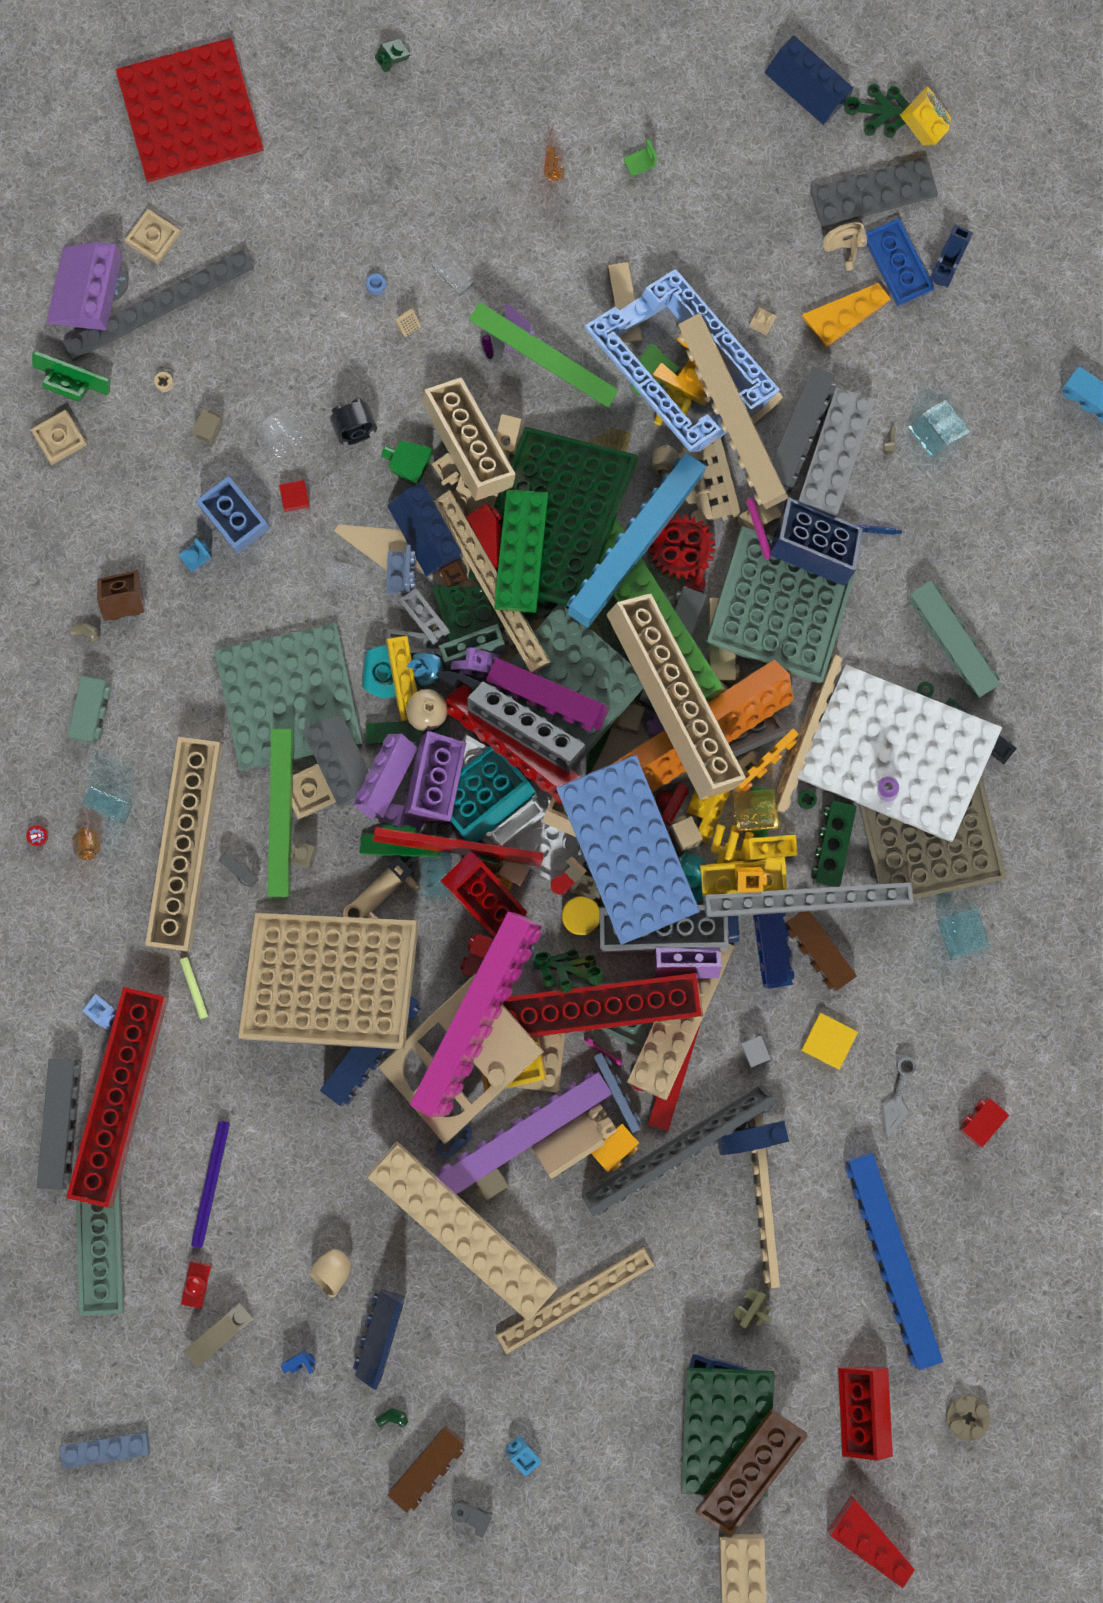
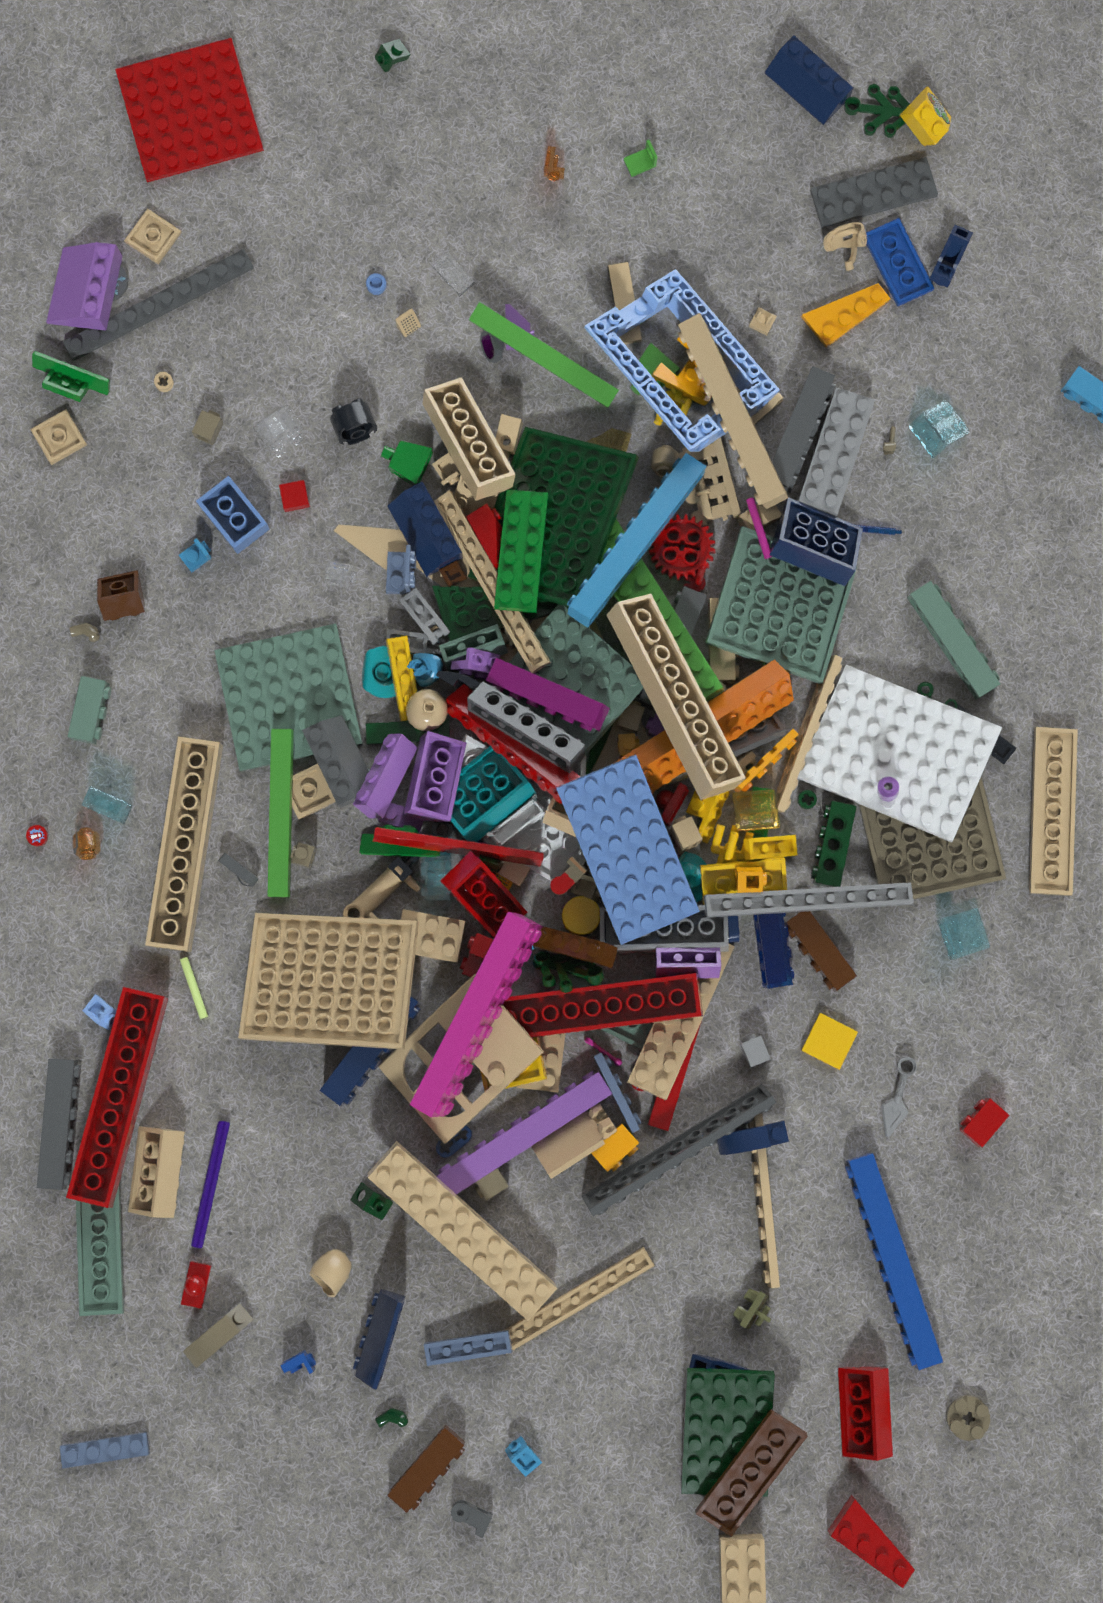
none -> tan slope [128,1126,184,1218]
none -> dark green bracket [350,1182,393,1220]
none -> tan brick [401,909,466,964]
none -> sand blue plate [424,1330,513,1366]
none -> reddish brown brick [533,926,618,968]
none -> light orange brick [617,733,640,759]
none -> tan plate [1029,727,1078,896]

